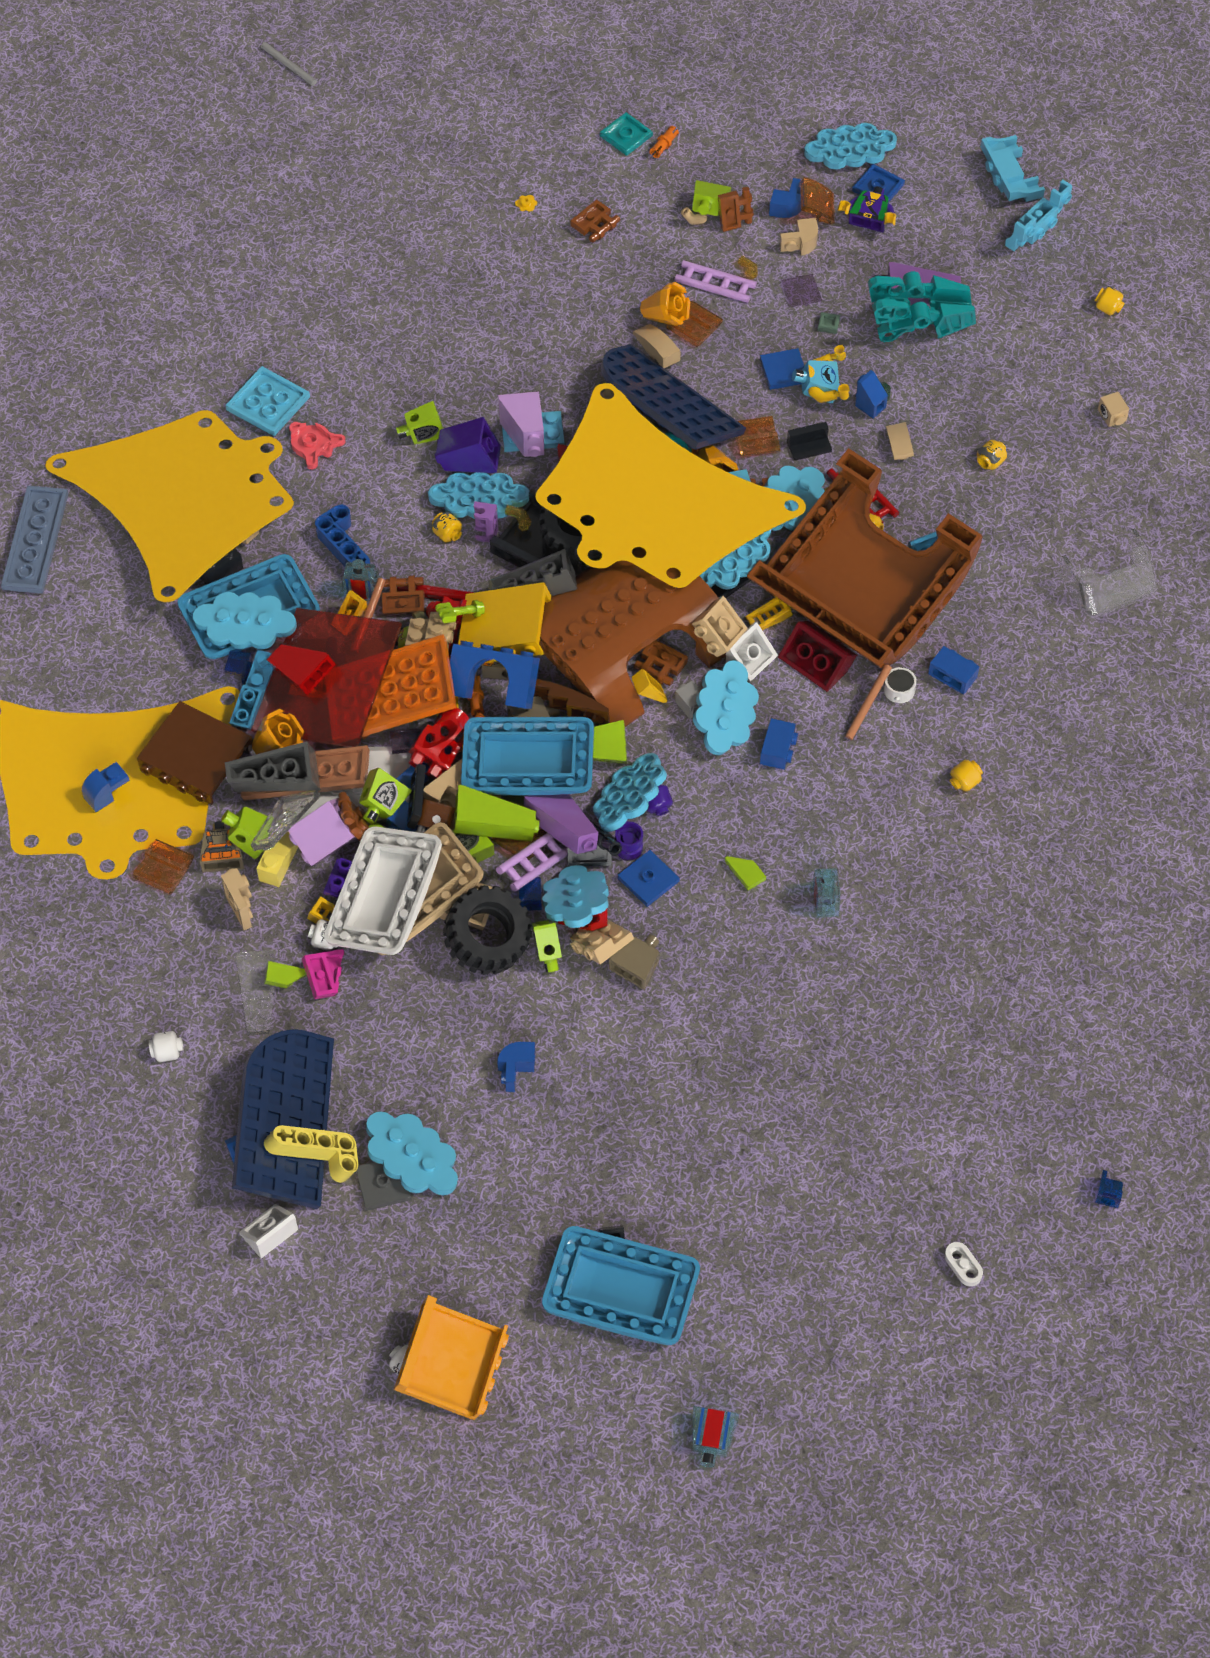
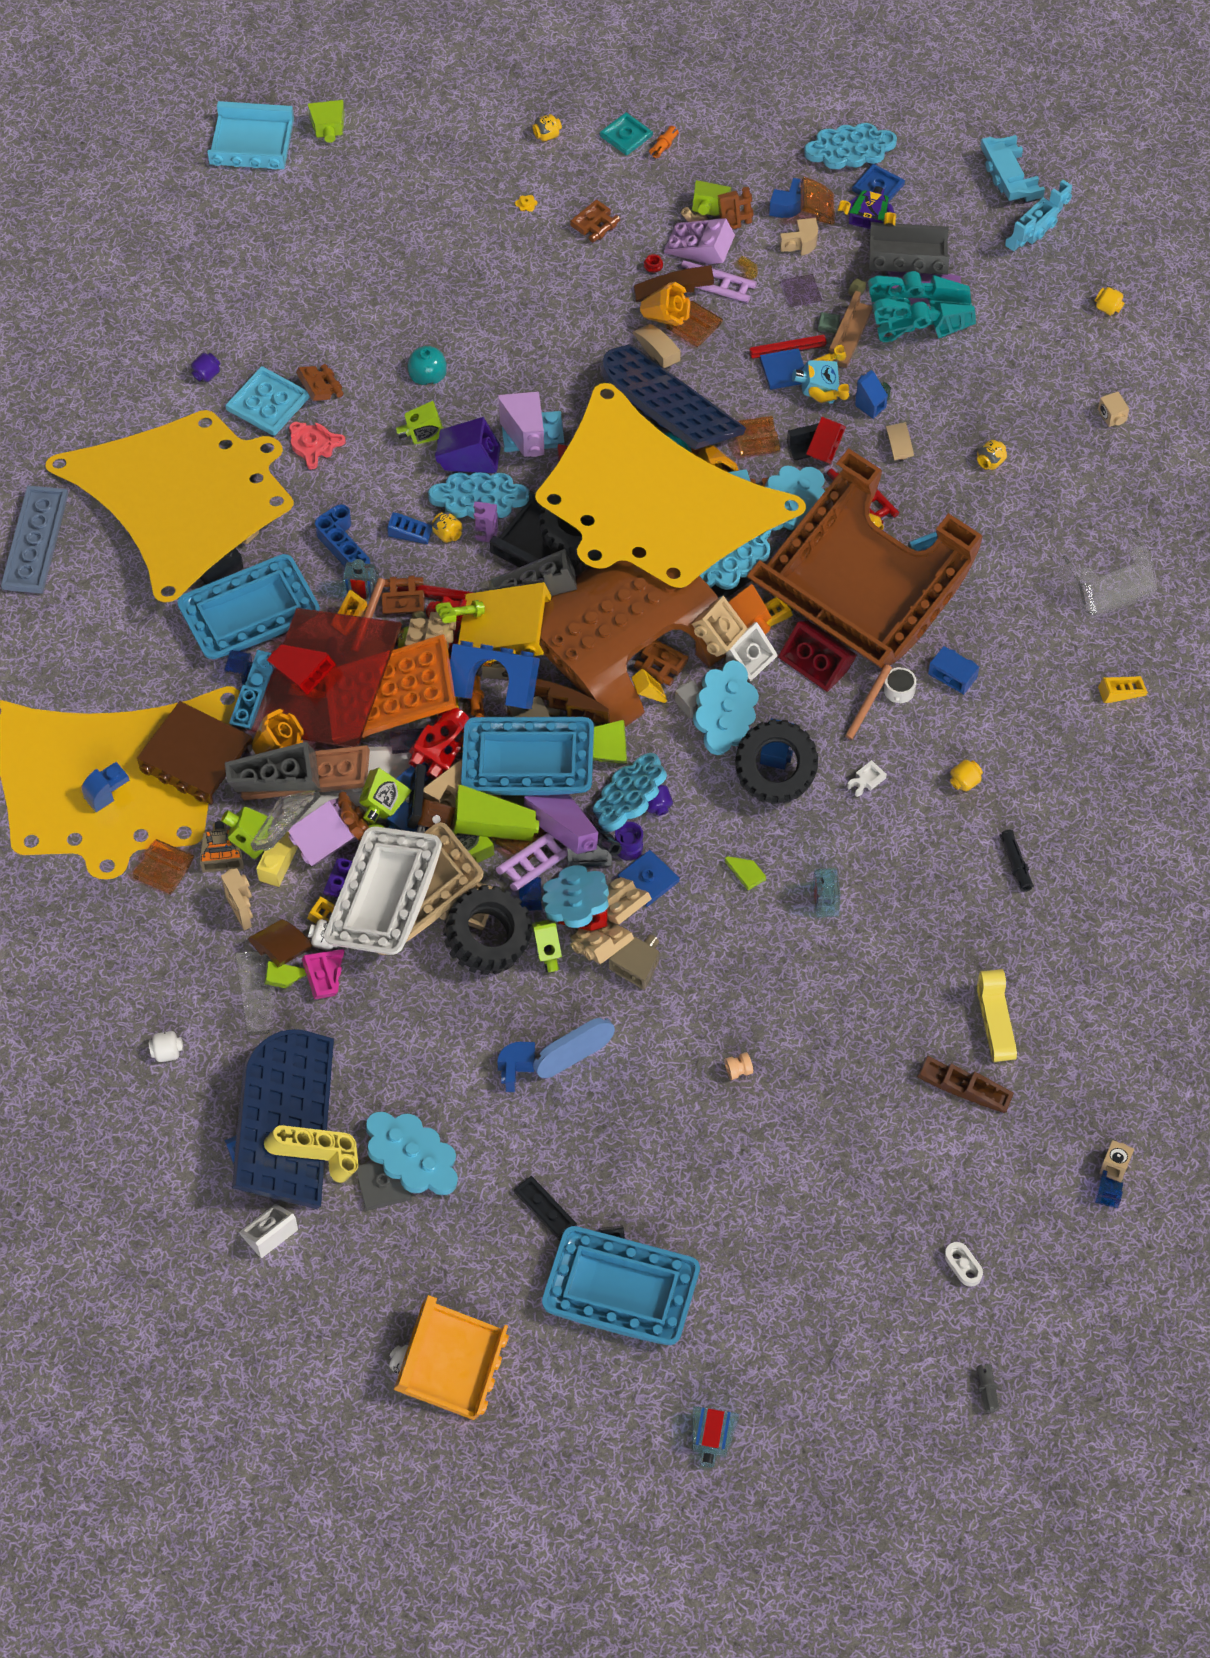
medium azure plate [193,592,297,649] -> none
light grey bar [261,42,317,86] -> none
clear yellow arm [505,505,531,531] -> none
none -> dark purple head [191,353,221,382]
none -> medium azure panel [207,101,294,169]
none -> reddish brown slope [248,919,313,968]
none -> dark orange plate [296,364,344,401]
none -> lime torso [308,100,345,143]
none -> blue slope [387,512,432,544]
none -> teal cylinder [407,346,447,385]
none -> black tile [514,1175,577,1241]
none -> yellow head [532,114,562,142]
none -> medium blue tile [533,1018,615,1078]
none -> tan plate [607,877,652,925]
none -> reddish brown slope [634,265,714,302]
none -> red plate [644,254,663,273]
none -> lavender slope [664,218,735,264]
none -> light nougat wheel [724,1052,753,1080]
none -> orange torso [729,584,771,635]
none -> black tyre [735,719,818,804]
none -> red axle [749,335,826,359]
none -> red hinge [806,416,846,465]
none -> medium nougat fence [829,291,873,368]
none -> white plate [847,760,887,797]
none -> olive tile [848,278,866,297]
none -> dark grey panel [869,222,950,275]
none -> reddish brown slope [917,1056,1014,1113]
none -> light yellow beam [977,969,1017,1062]
none -> dark grey axle [977,1364,999,1413]
none -> black pin [1000,830,1034,892]
none -> yellow slope [1098,676,1148,703]
none -> tan brick [1099,1140,1134,1182]

